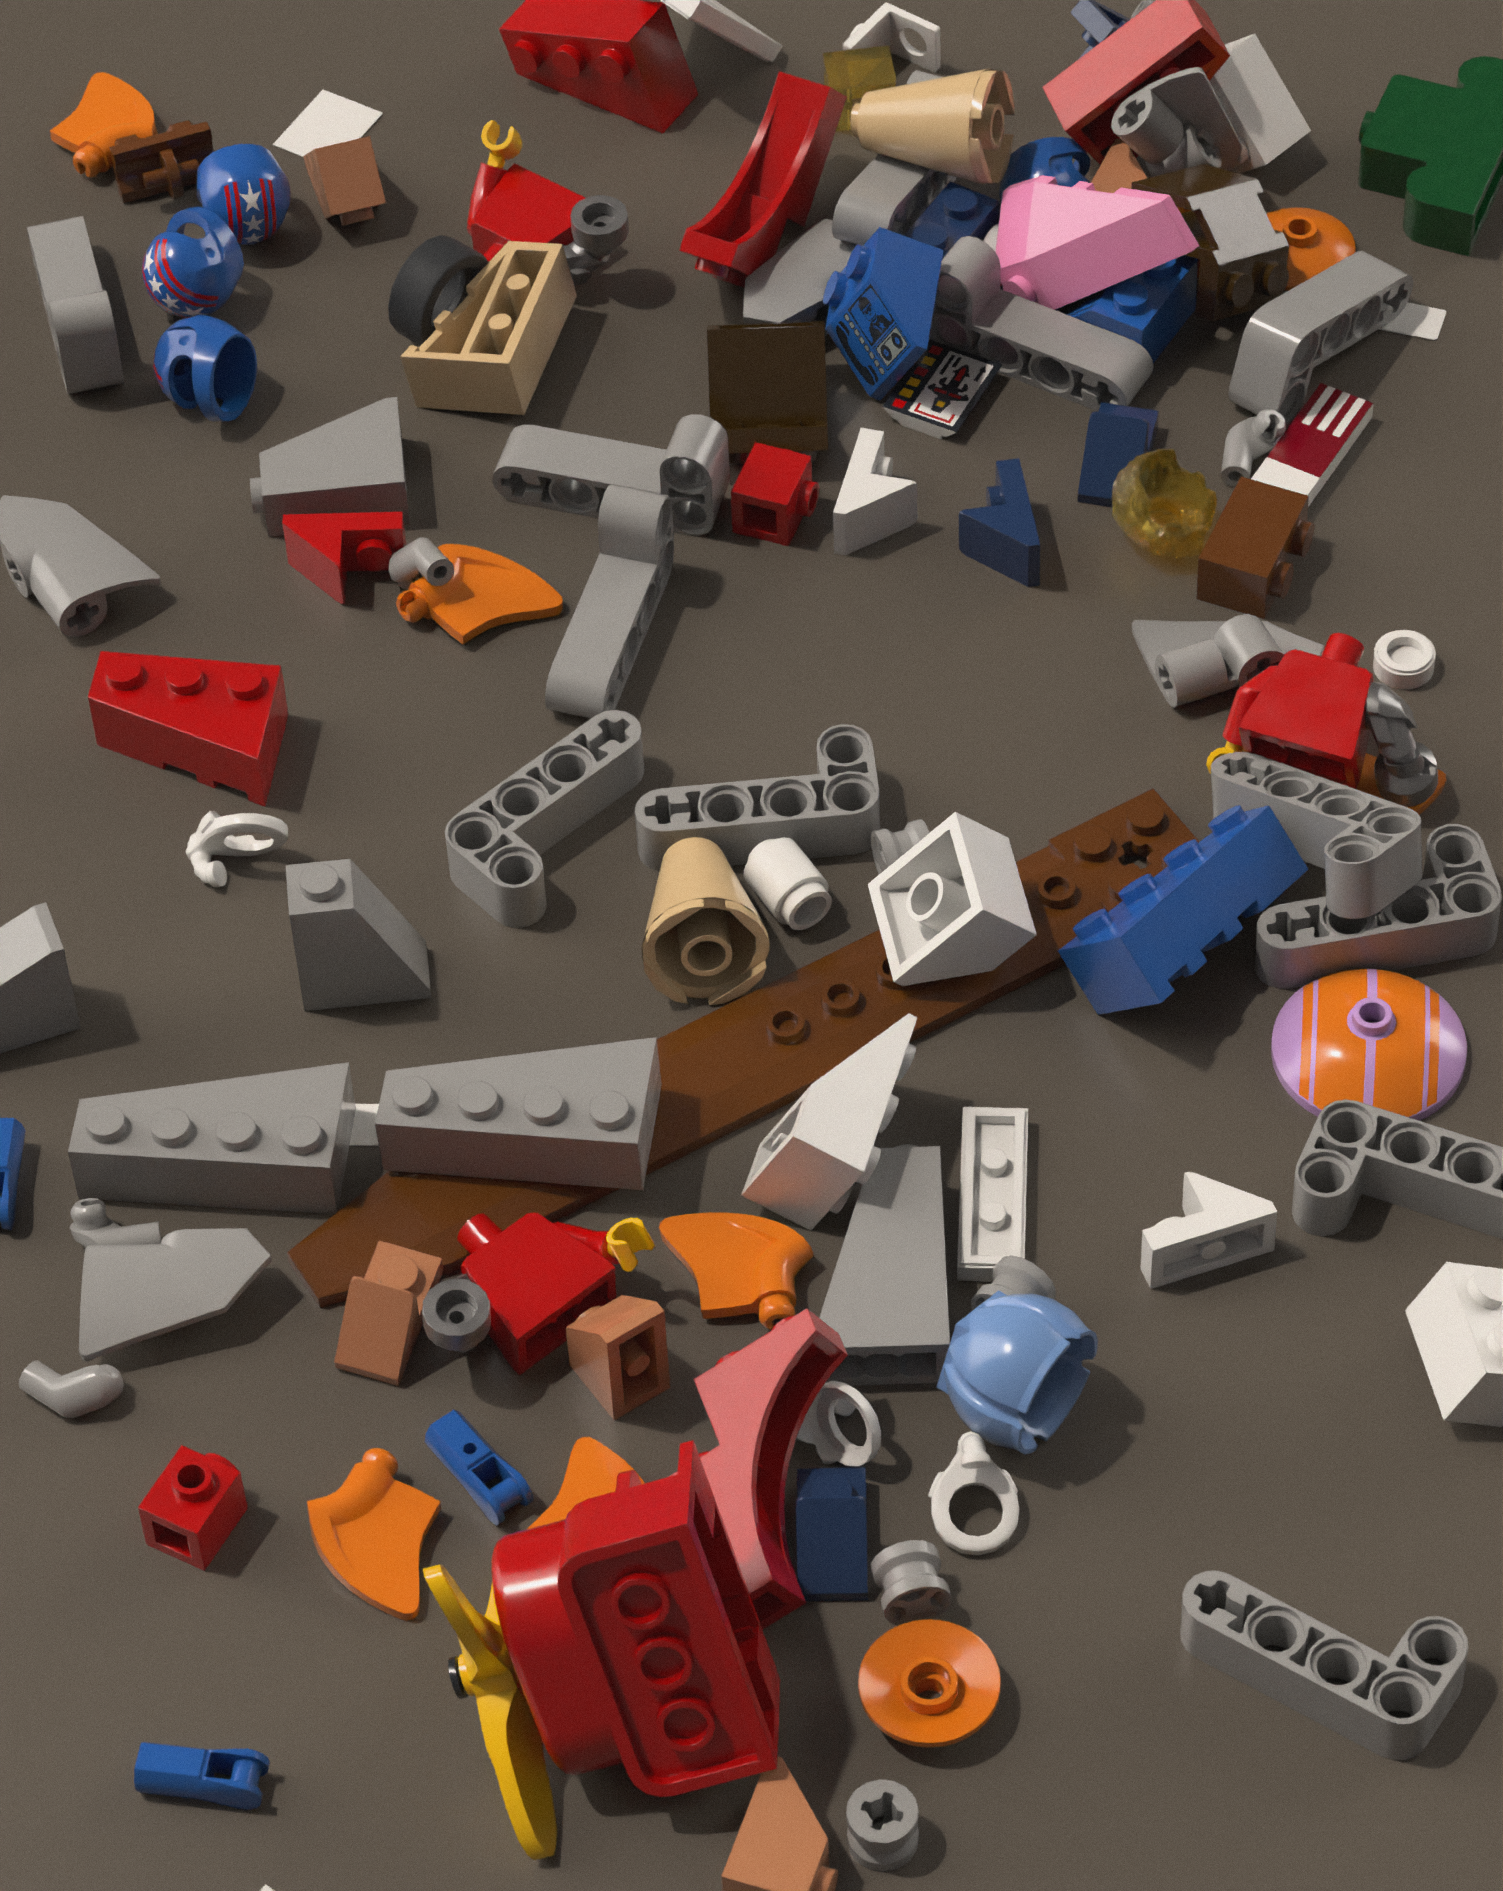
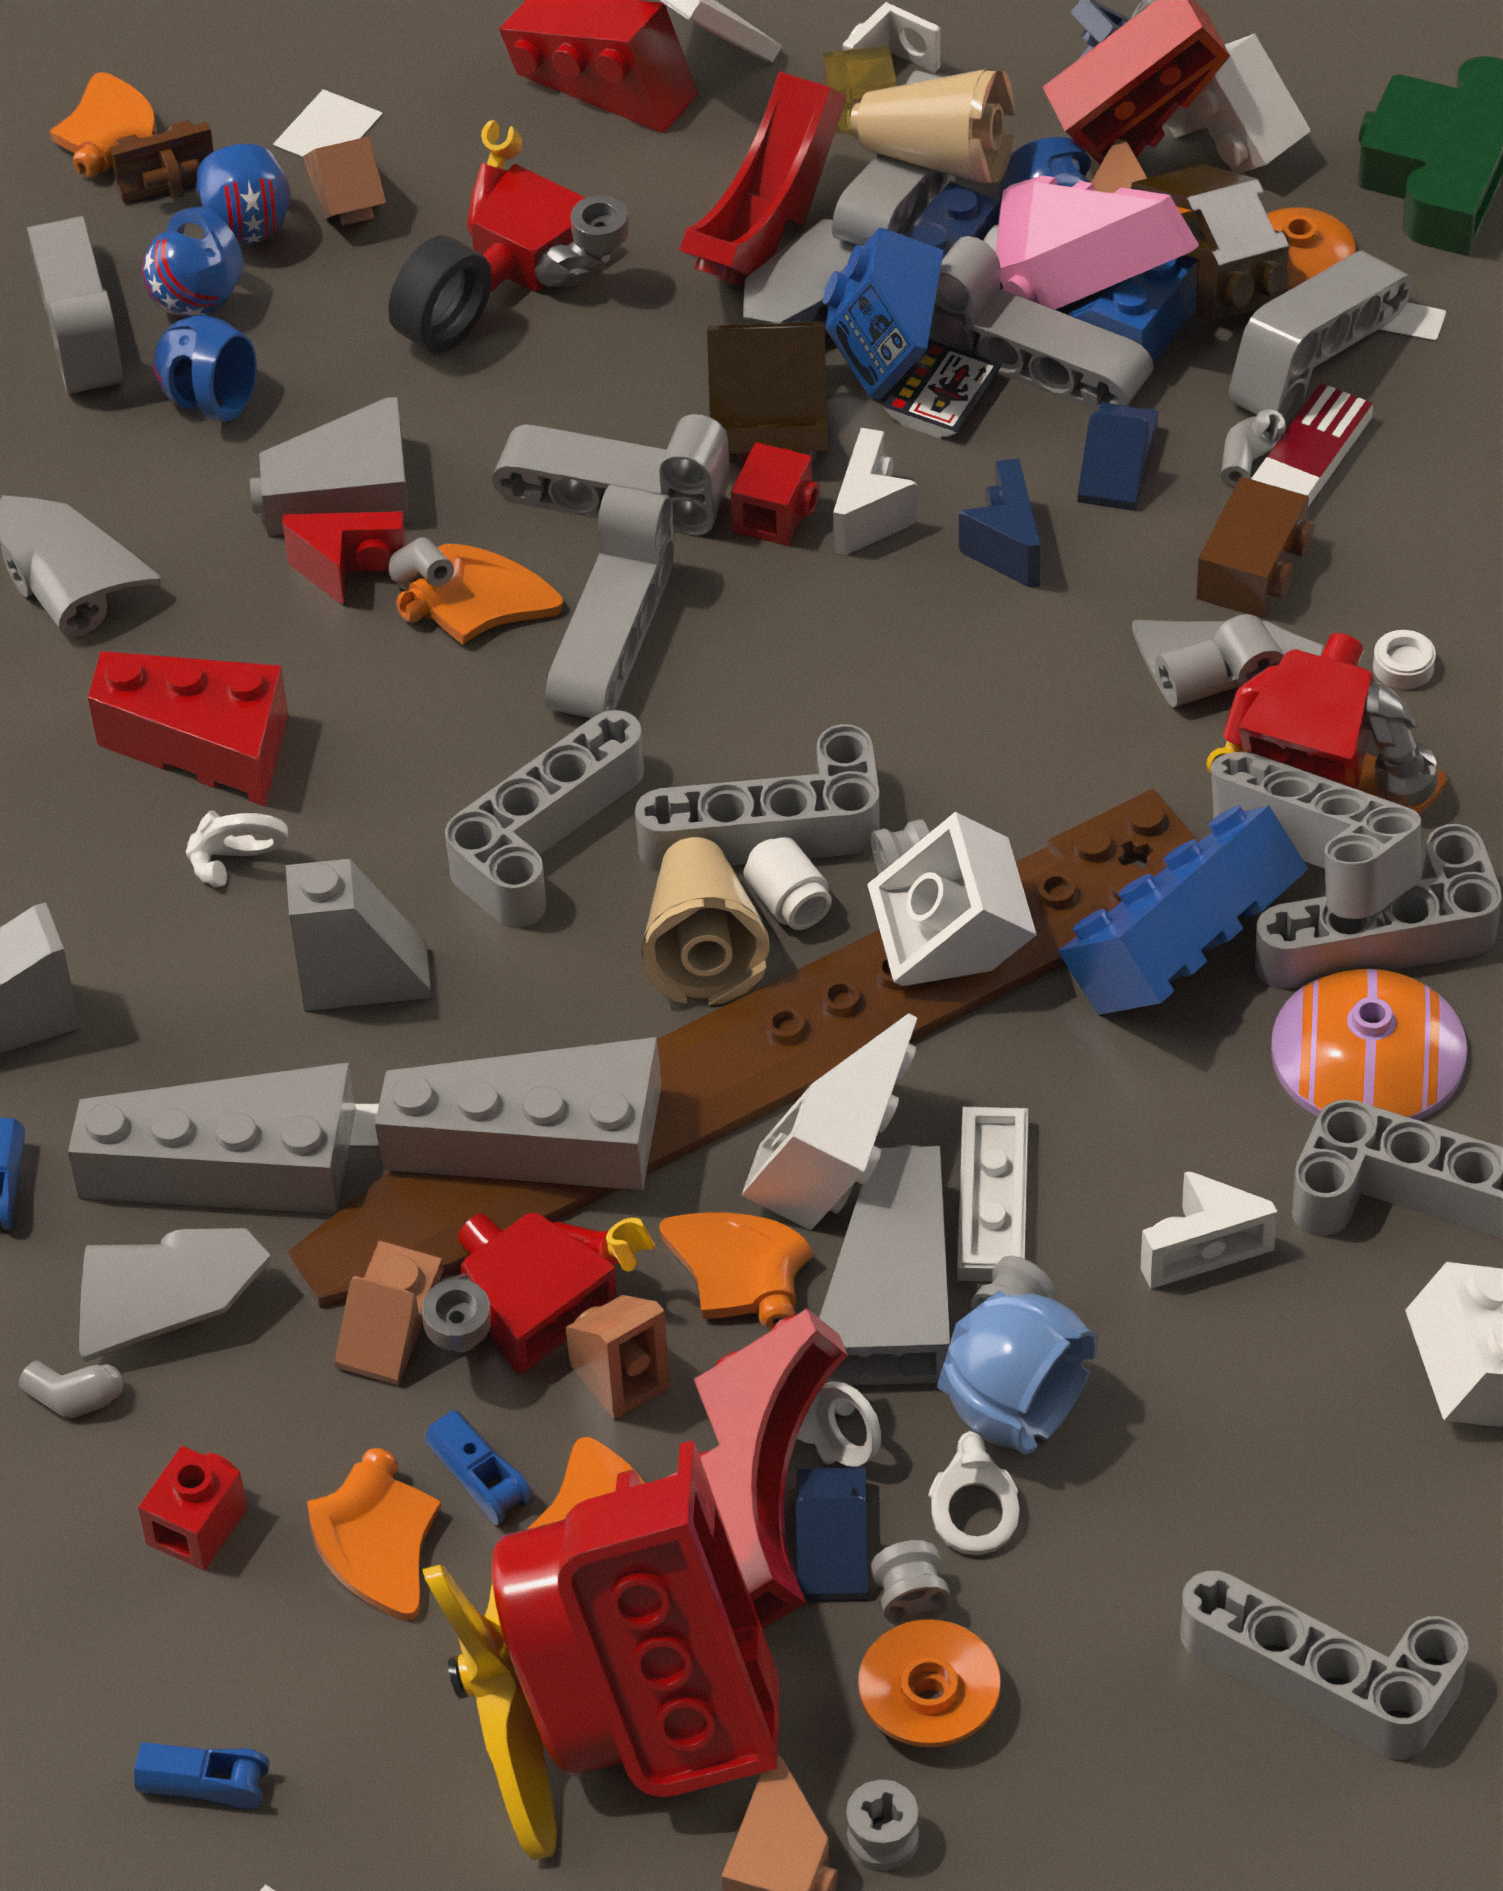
light grey arm [69,1198,161,1248] -> none
tan wedge [400,241,577,415] -> none
light grey panel [1111,67,1243,177] -> none
clear yellow hair [1112,449,1217,558] -> none

